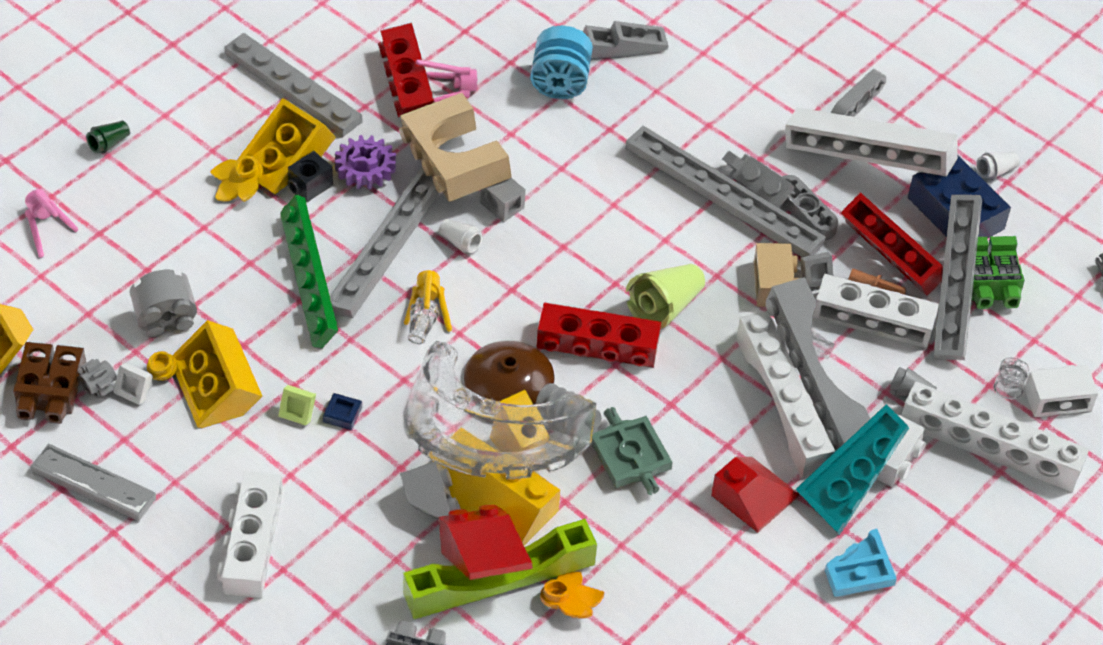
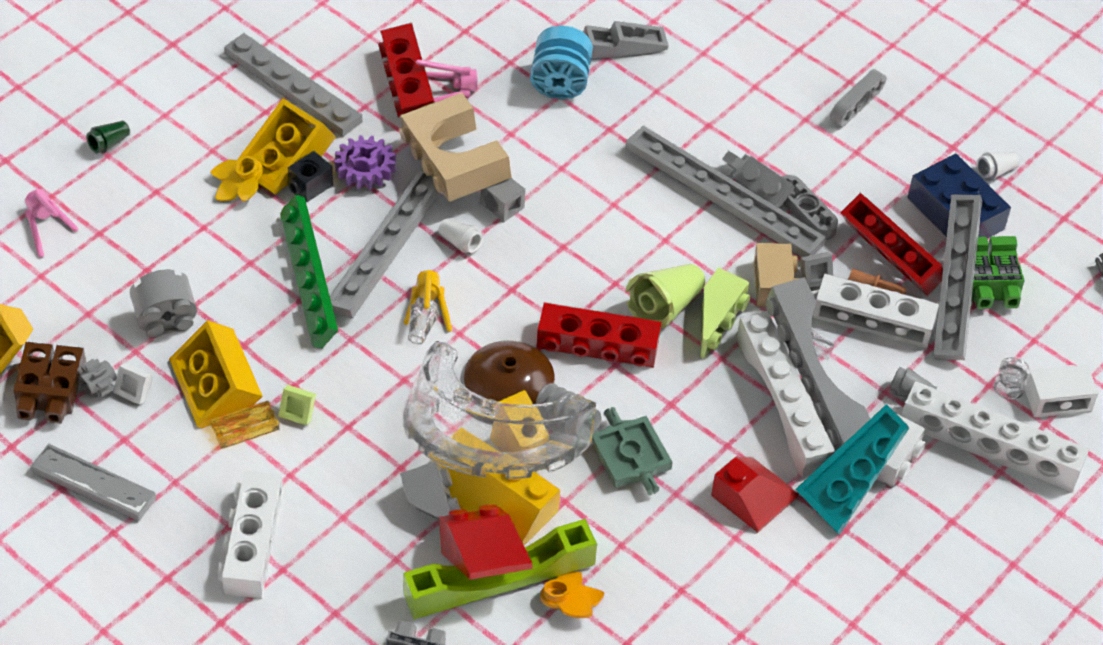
yellow plate [147,351,178,381] -> none
dark blue tile [323,393,363,430] -> none
white brick [785,107,958,176] -> none
medium azure wing [825,529,897,597] -> none
none -> clear yellow tile [210,401,280,449]
none -> yellowish green slope [700,267,750,359]

